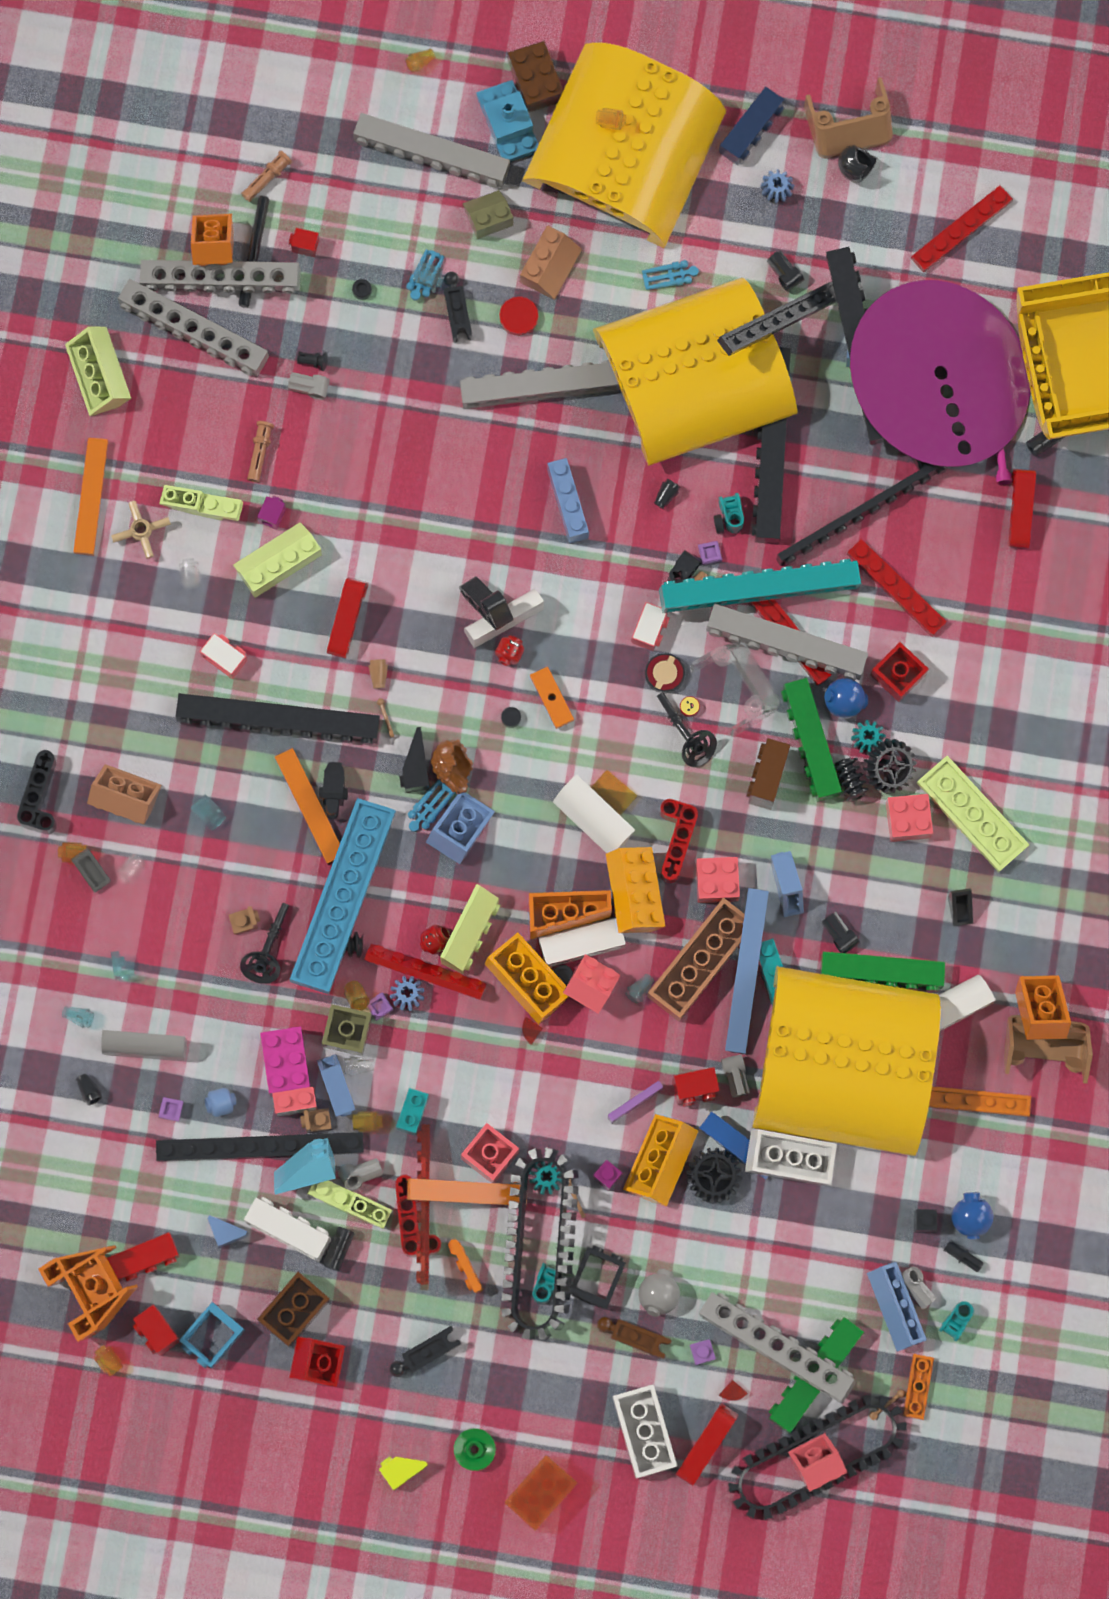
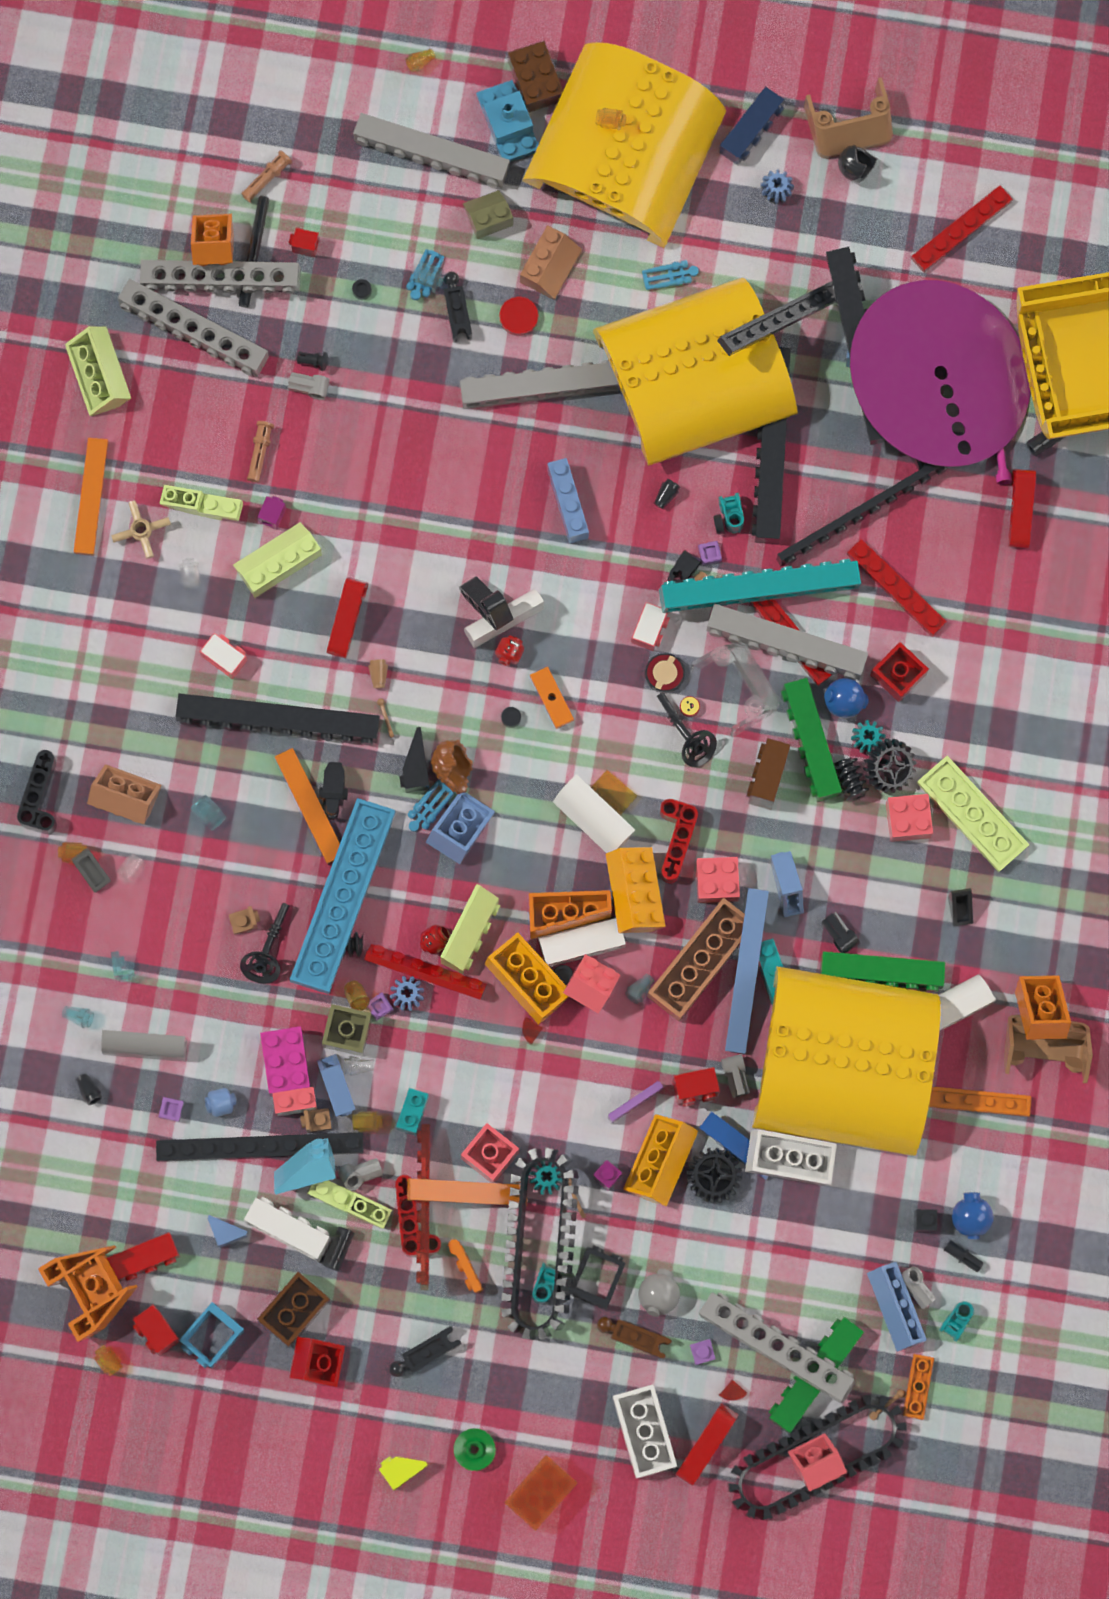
black piece [767,250,804,292] -> none

